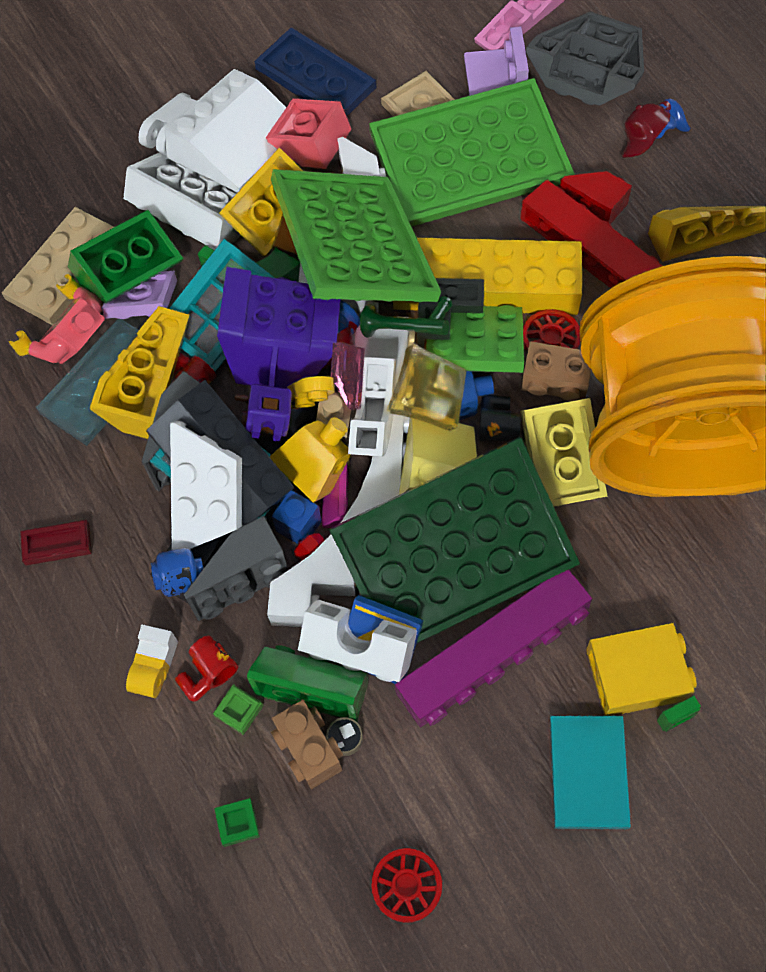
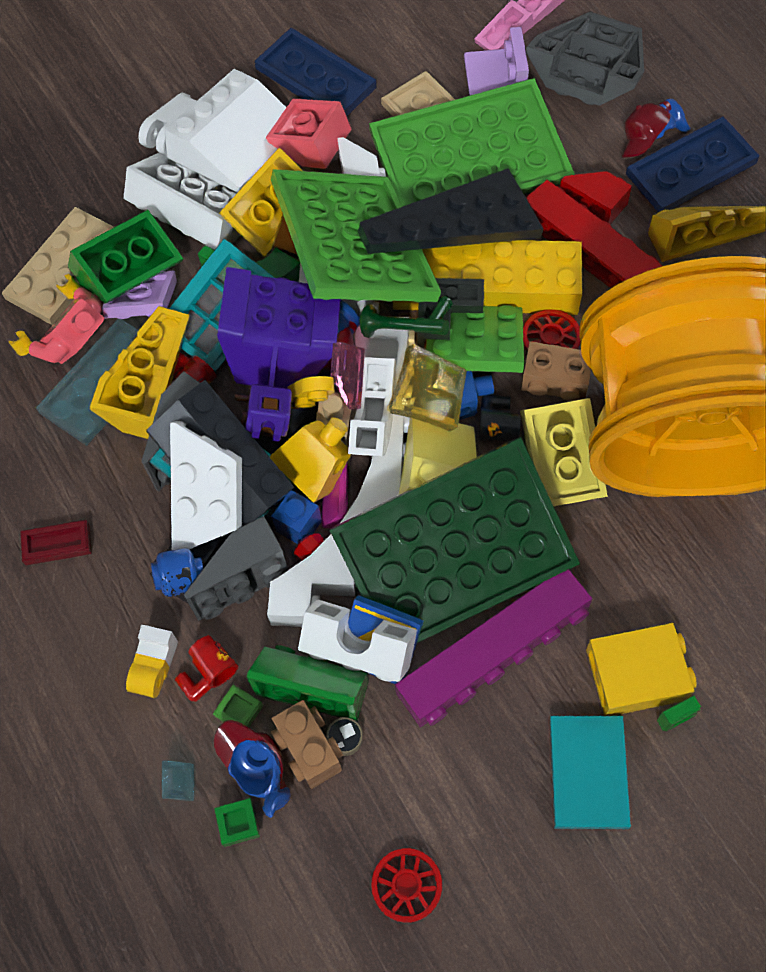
none -> clear light blue slope [162,760,194,801]
none -> blue hair [214,720,291,818]
none -> black wing [358,168,544,254]
none -> dark blue plate [626,116,760,212]

